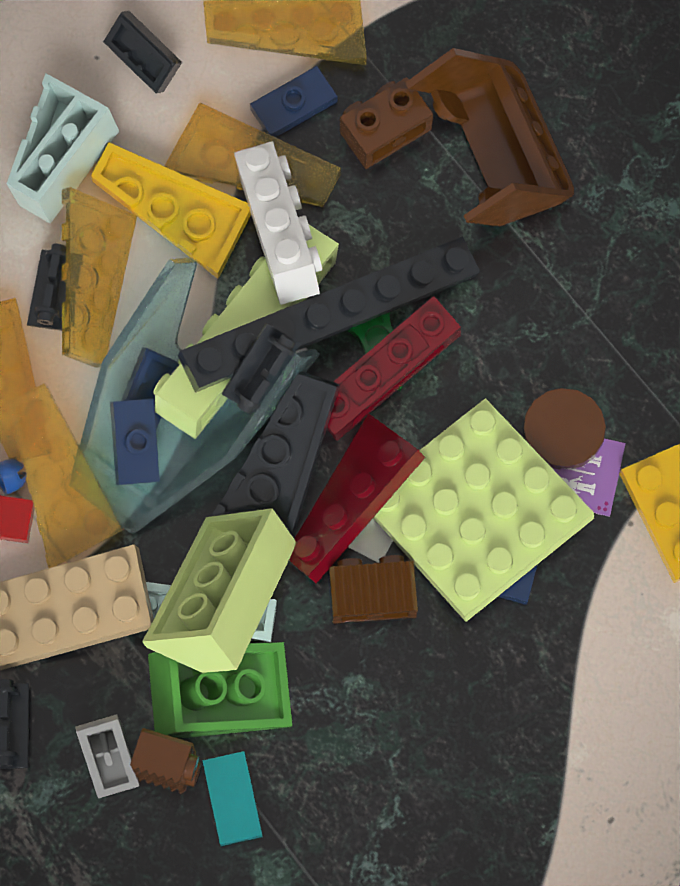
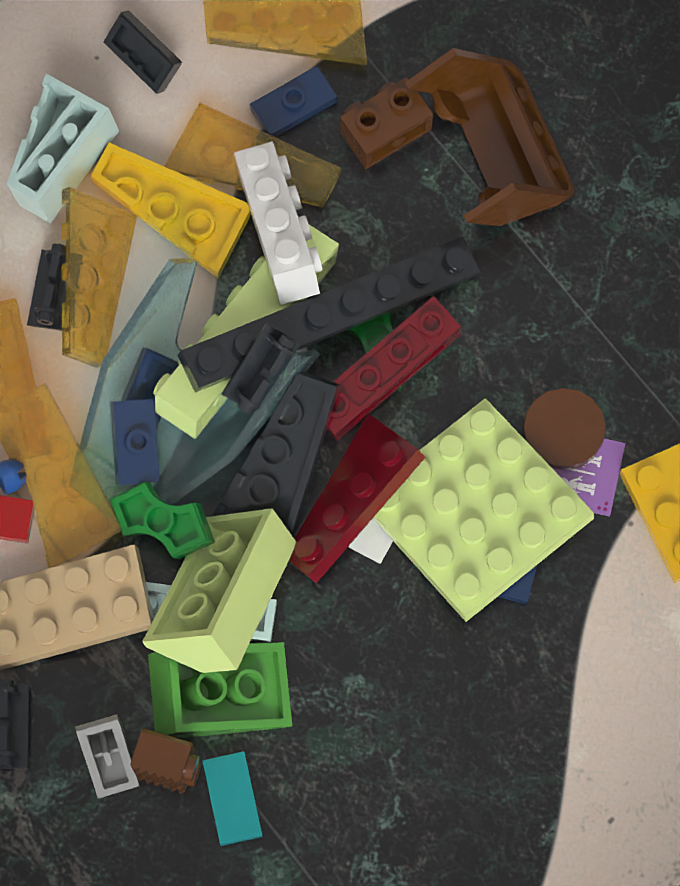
reddish brown brick [329,555,418,624] -> none
none -> green tile [110,482,215,559]

